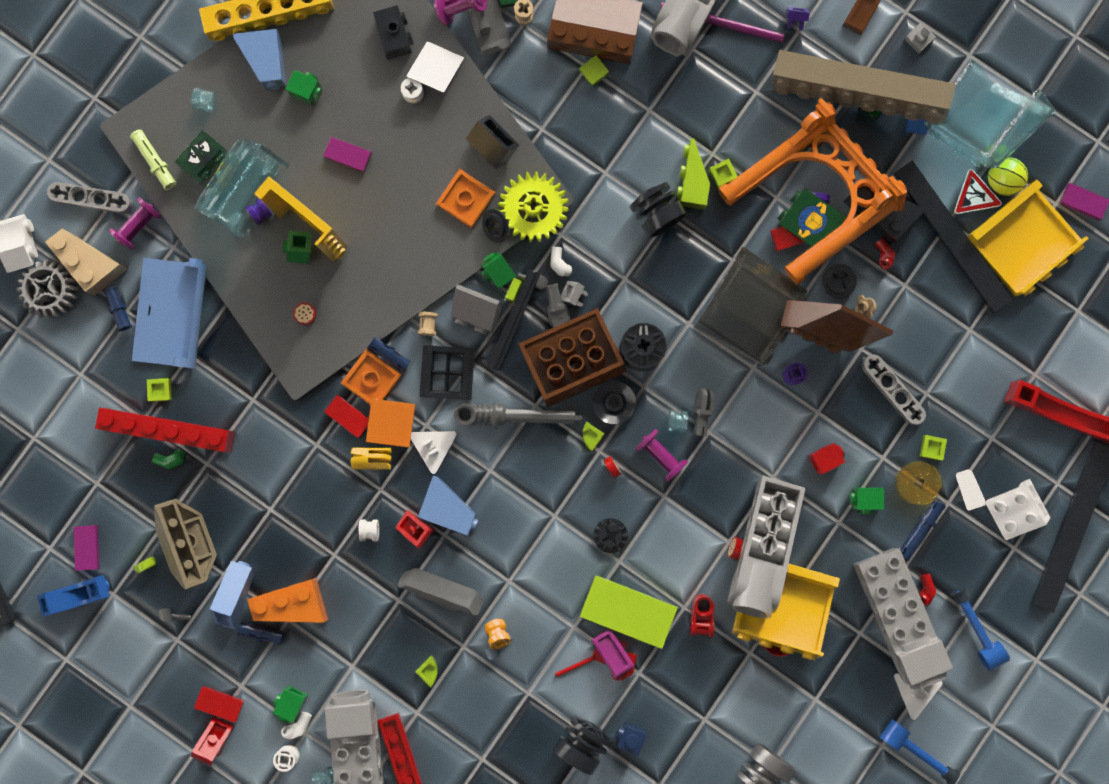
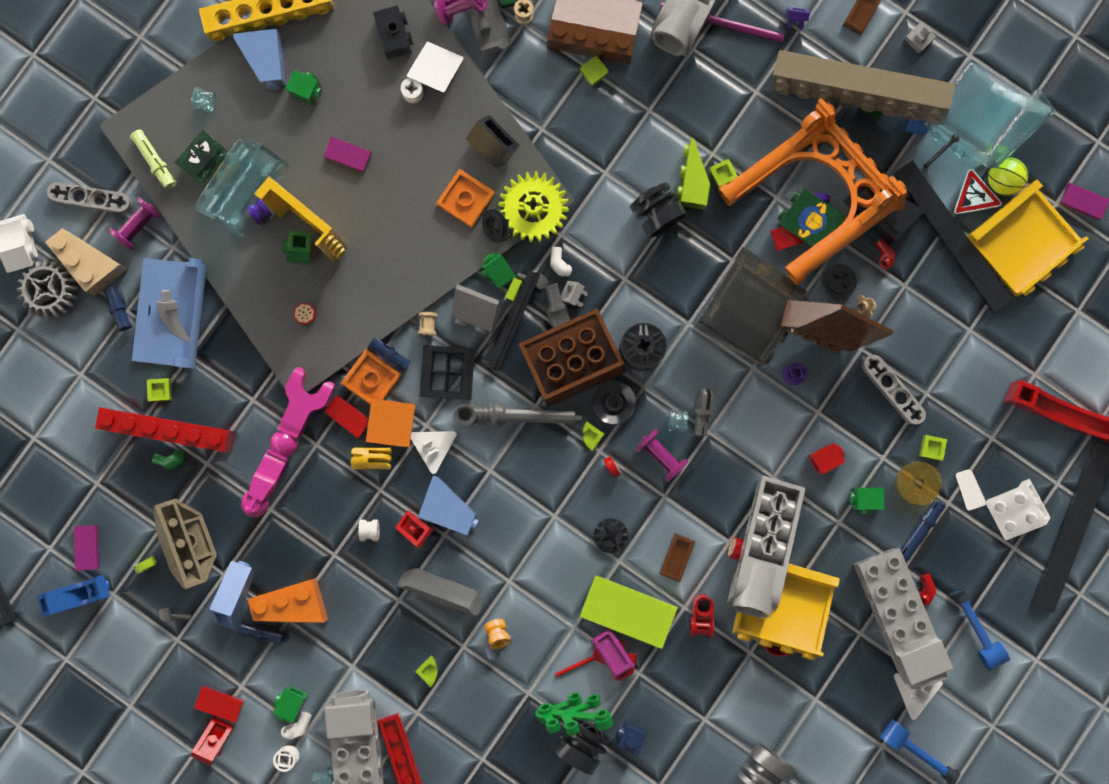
none -> light grey bar [156,290,190,343]
none -> dark pink piece [241,367,335,518]
none -> green plant [535,692,613,736]
none -> reddish brown tile [659,533,696,582]
none -> black hinge [923,134,960,169]

